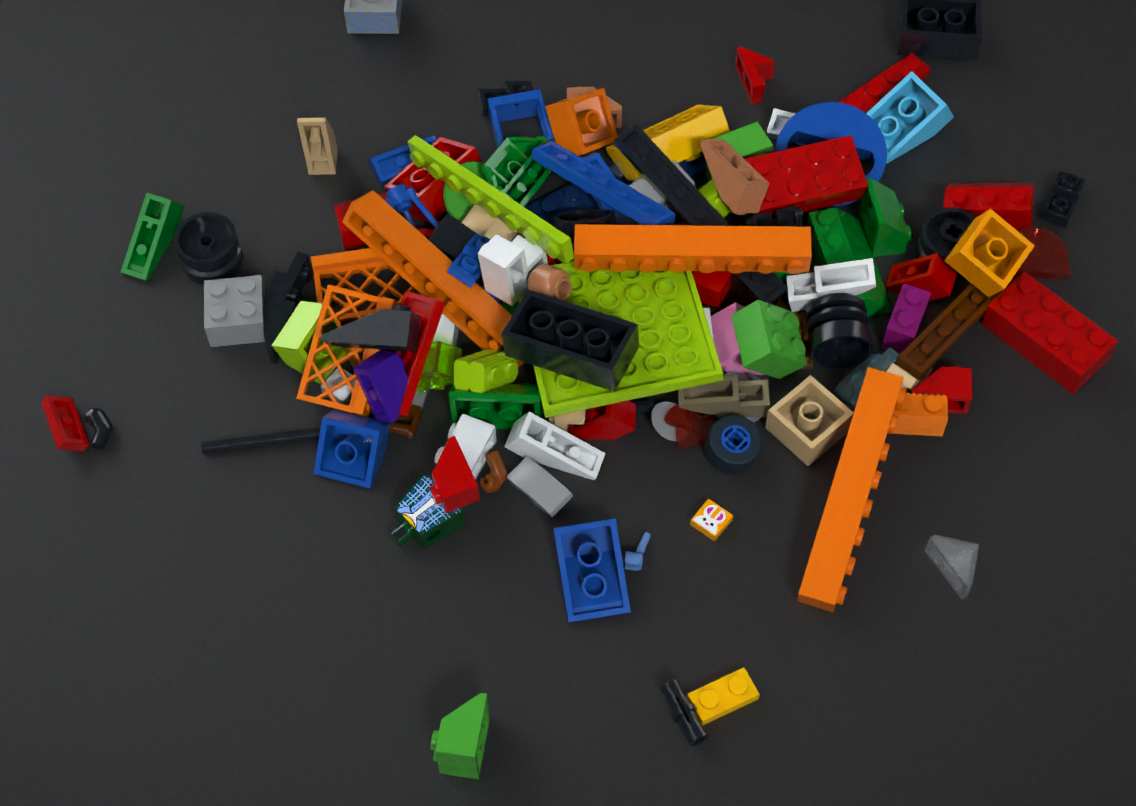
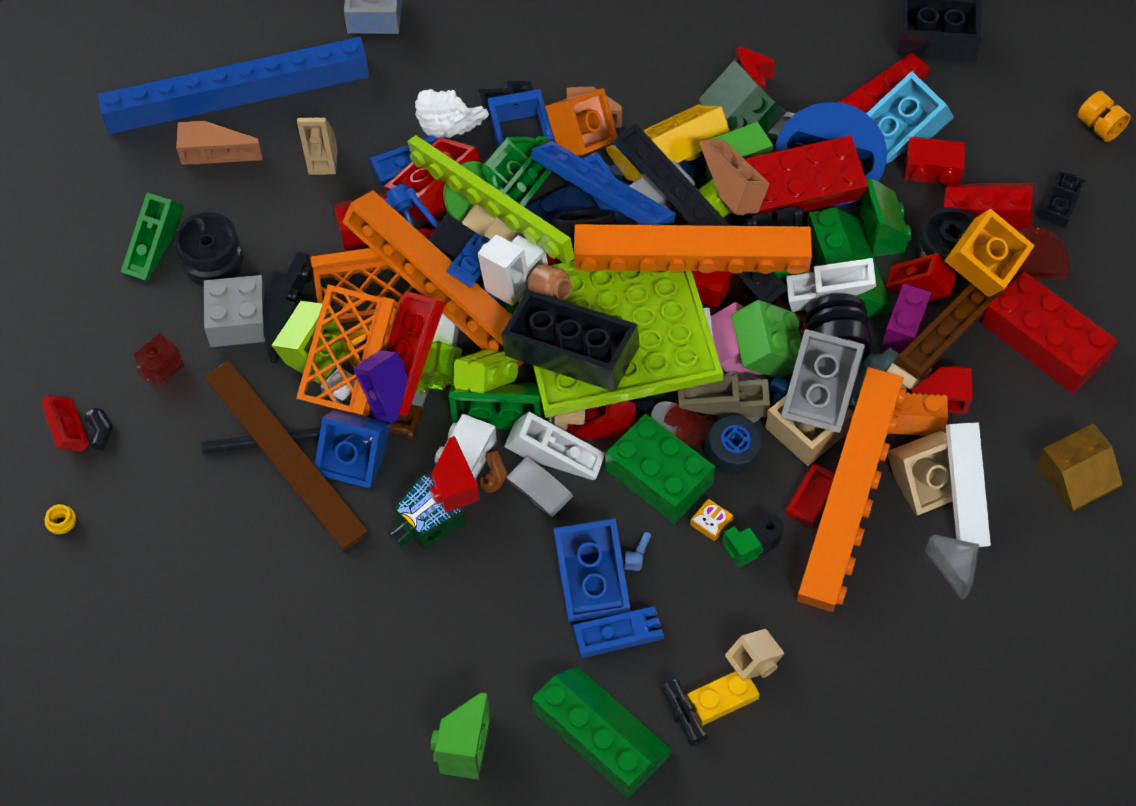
black slope [321,305,421,352] -> none
none -> yellow plate [44,504,76,534]
none -> blue brick [98,37,369,134]
none -> clear red brick [133,333,185,386]
none -> nougat slope [176,121,263,165]
none -> reddish brown tile [204,360,369,552]
none -> white piece [415,89,489,138]
none -> green slope [532,666,673,799]
none -> blue hinge [573,607,665,659]
none -> green brick [605,413,715,524]
none -> dark green slope [698,60,787,134]
none -> leg [722,514,784,568]
none -> tan brick [725,629,785,681]
none -> blue hand [769,376,788,408]
none -> light grey slope [781,329,865,433]
none -> red tile [785,463,835,528]
none -> tan slope [888,430,953,516]
none -> red brick [904,137,965,185]
none -> white tile [946,422,991,548]
none -> pearl gold slope [1036,423,1123,513]
none -> light orange wheel [1077,91,1131,142]

